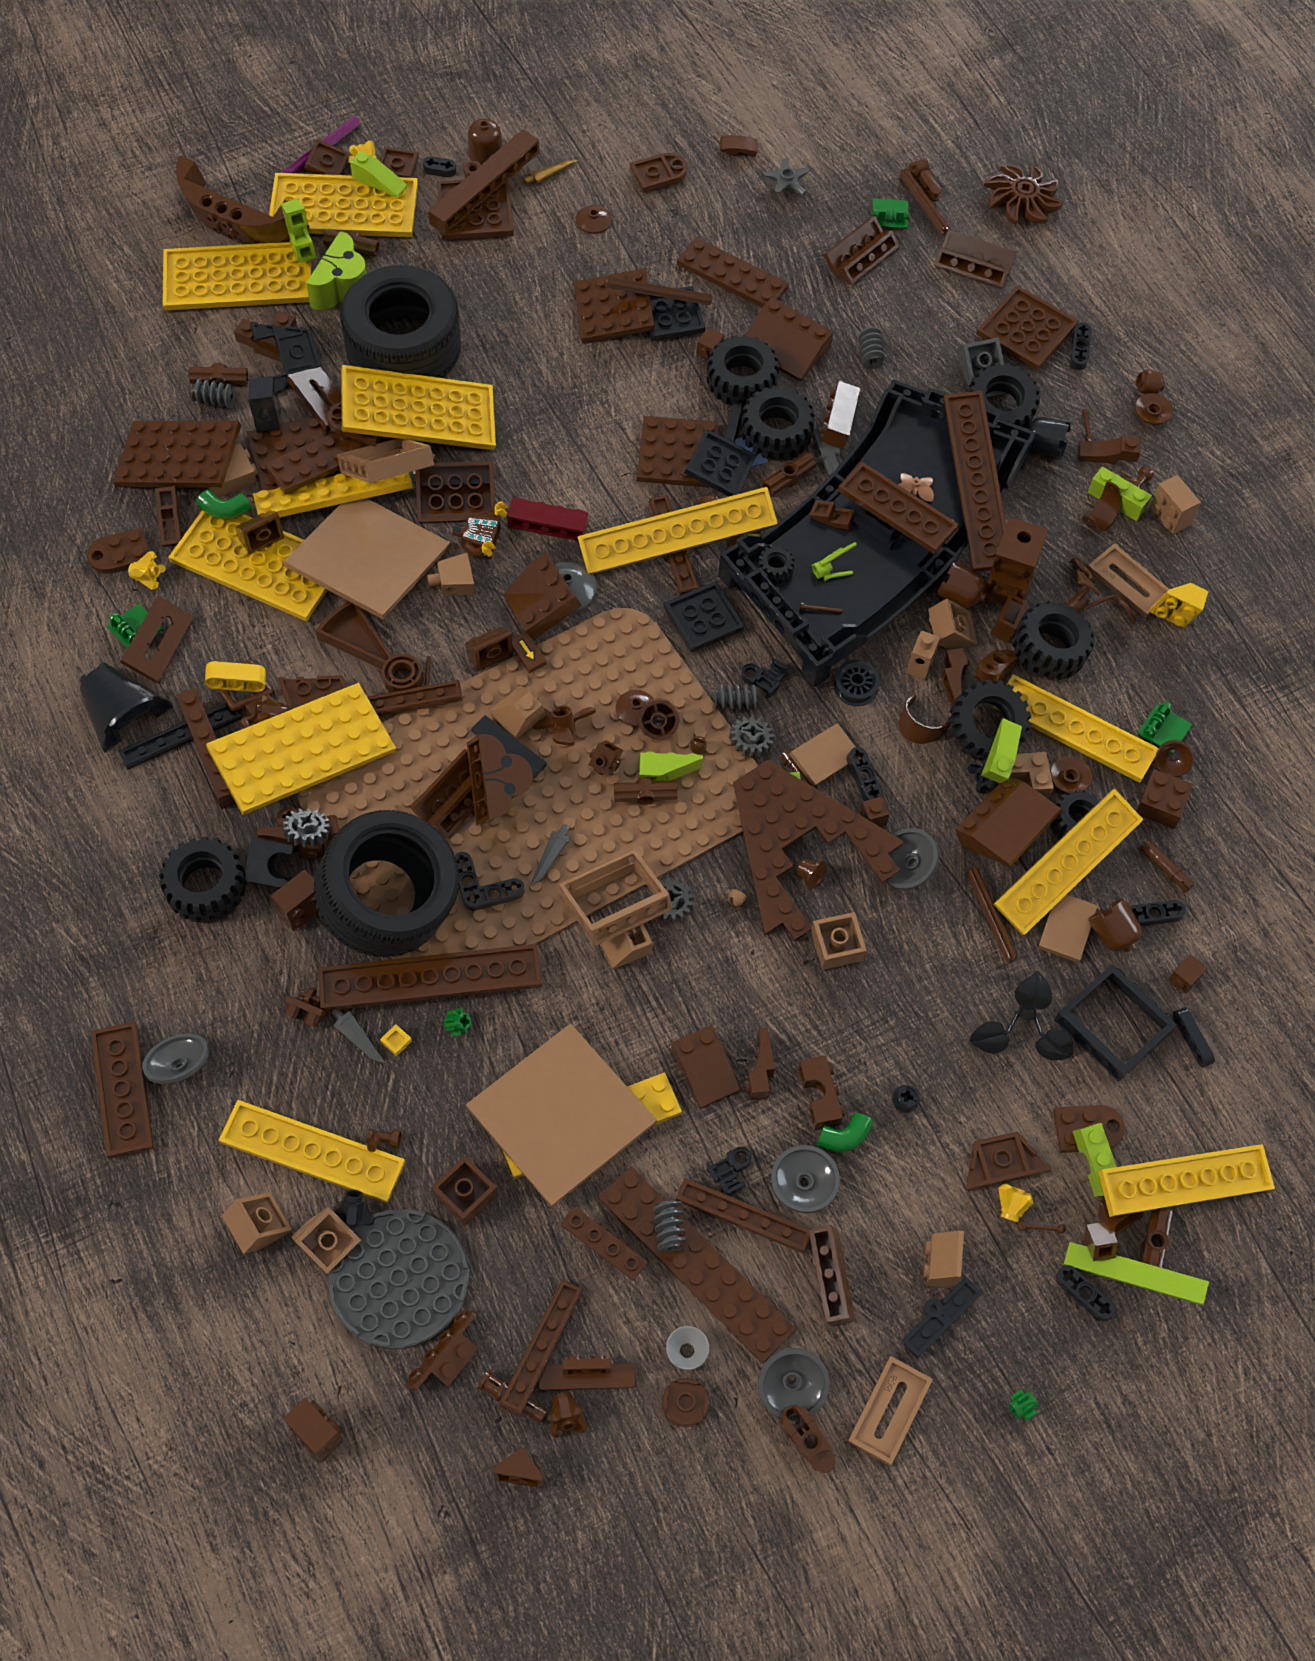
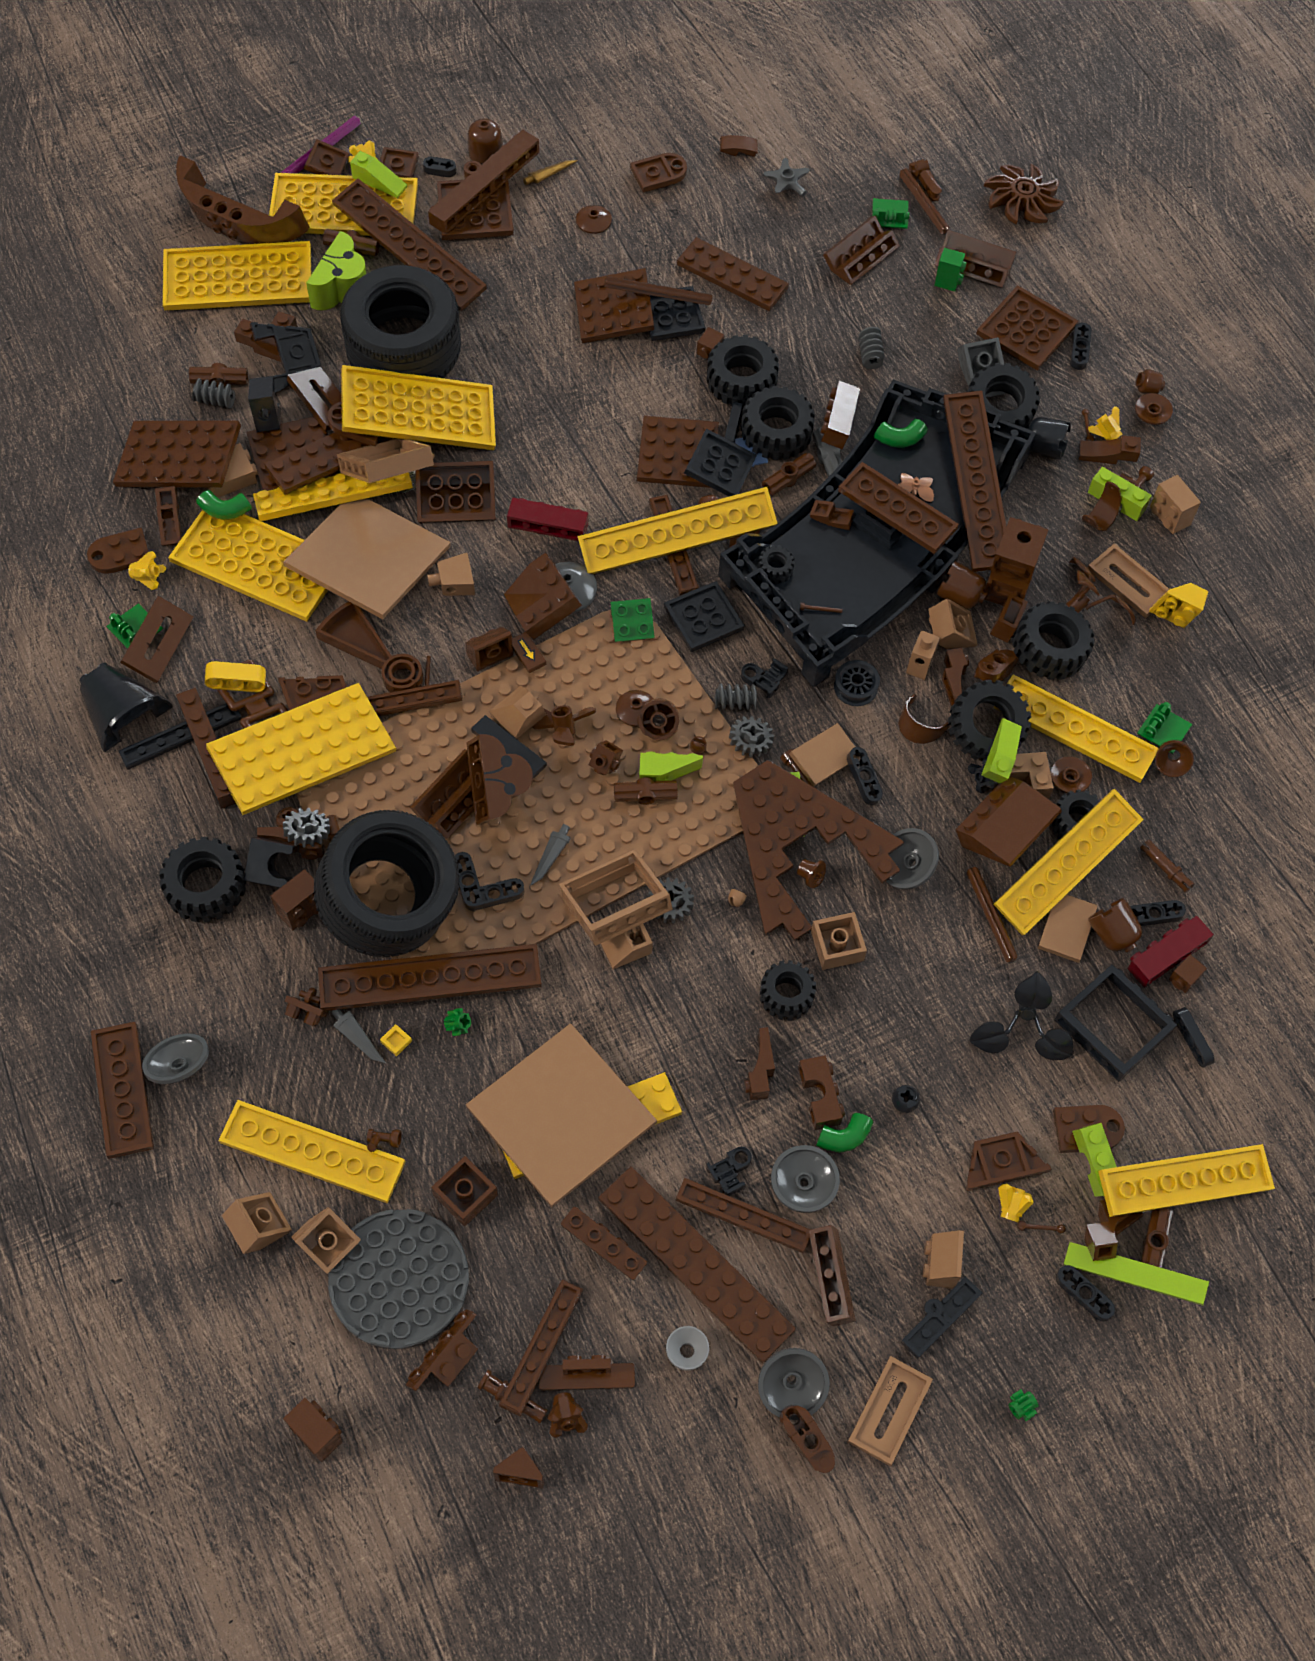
reddish brown slope [235,510,284,555] -> none
reddish brown rock [253,694,287,725] -> none
lime arch [281,199,316,263] -> none
black rock [333,1189,374,1228] -> none
torso [452,501,508,559] -> none
dark grey piece [653,1201,686,1253] -> none
reddish brown tile [662,1378,710,1428] -> none
reddish brown slope [671,1025,740,1109] -> none
reddish brown slope [746,298,833,382] -> none
lime plant [812,542,857,581] -> none
reddish brown brick [860,797,889,827] -> none
reddish brown brick [1136,769,1193,829] -> none
none -> reddish brown plate [332,179,487,311]
none -> green hinge [611,598,655,642]
none -> black tyre [760,960,816,1021]
none -> green cylinder [874,419,928,448]
none -> green brick [934,248,967,292]
none -> yellow rock [1088,407,1122,440]
none -> dark red brick [1127,915,1214,988]

